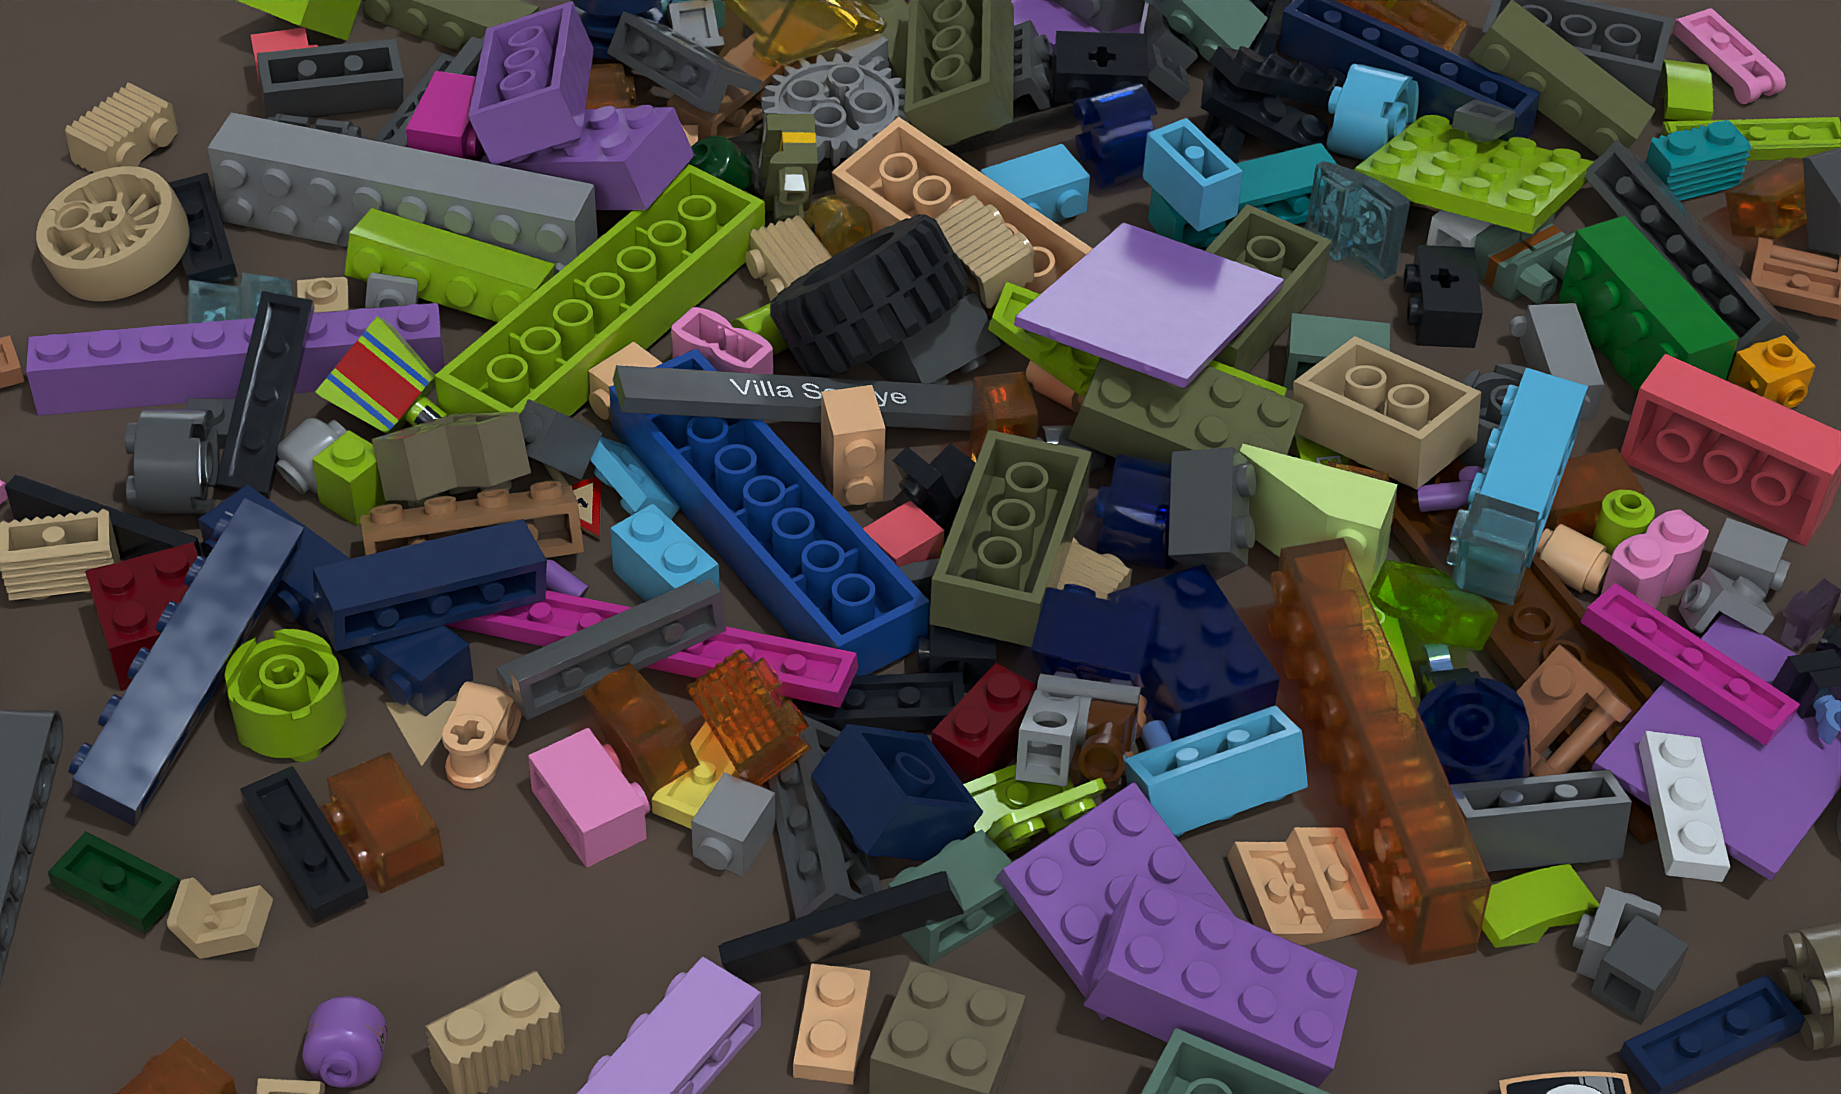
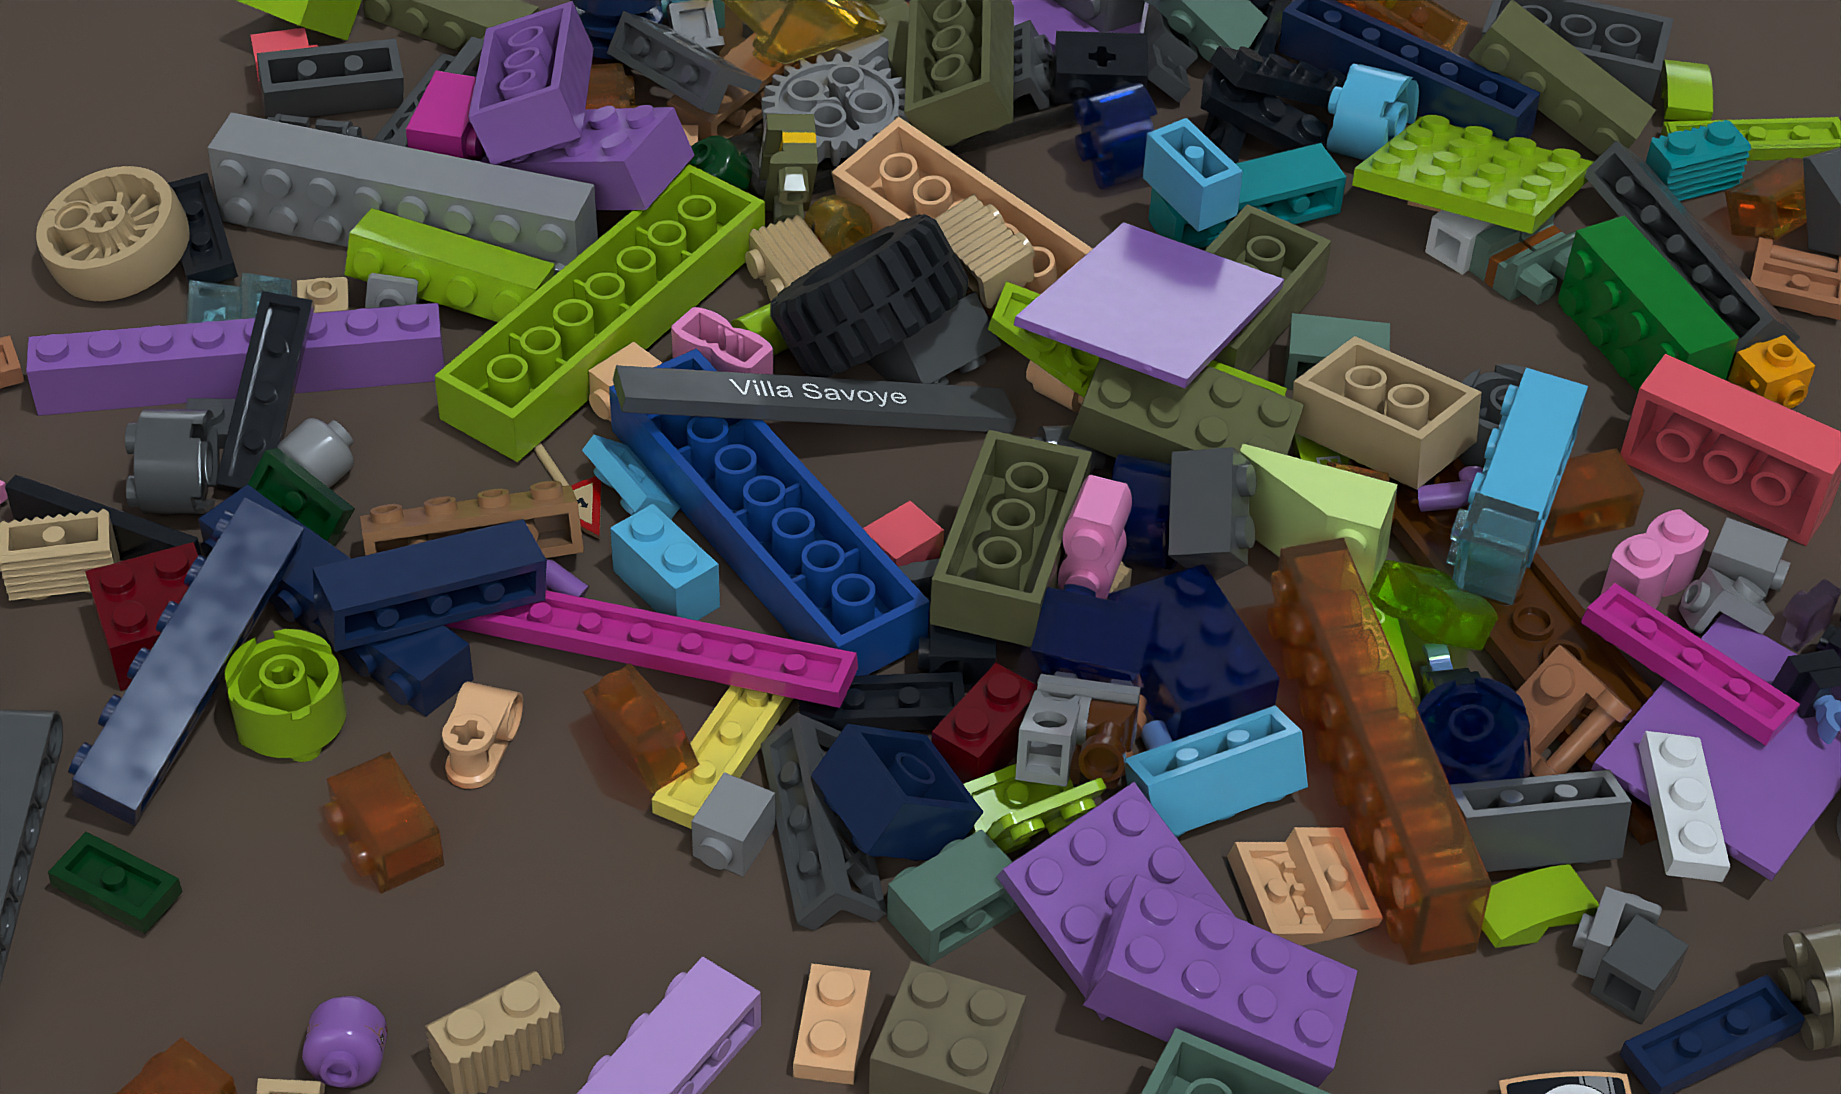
tan brick [65,82,178,173] -> none
tan bracket [167,877,273,959] -> none
black plate [240,766,369,923] -> none
lime brick [312,430,389,526] -> none
torso [315,316,448,434] -> none
dark tan brick [372,412,531,508] -> none
tan piece [385,701,456,766] -> none
dark grey fence [496,579,726,720] -> none
dark grey brick [519,399,602,480] -> none
bright pink brick [528,727,650,868] -> none
clear orange brick [686,649,812,786] -> none
black tile [718,871,964,984] -> none
light nougat brick [821,385,886,507] -> none
black brick [892,443,976,536] -> none
clear orange brick [969,371,1038,463] -> none
medium azure brick [980,144,1090,223] -> none
clear light blue slope [1305,161,1410,280] -> none
black brick [1403,245,1483,348] -> none
dark grey plate [1452,99,1516,142] -> none
light grey brick [1509,303,1604,421] -> none
light nougat brick [1536,524,1612,594] -> none
lime brick [1592,490,1655,555] -> none
bright pink plate [1673,8,1786,104] -> none
none -> dark green plate [248,448,355,546]
none -> bright pink brick [1058,475,1132,605]

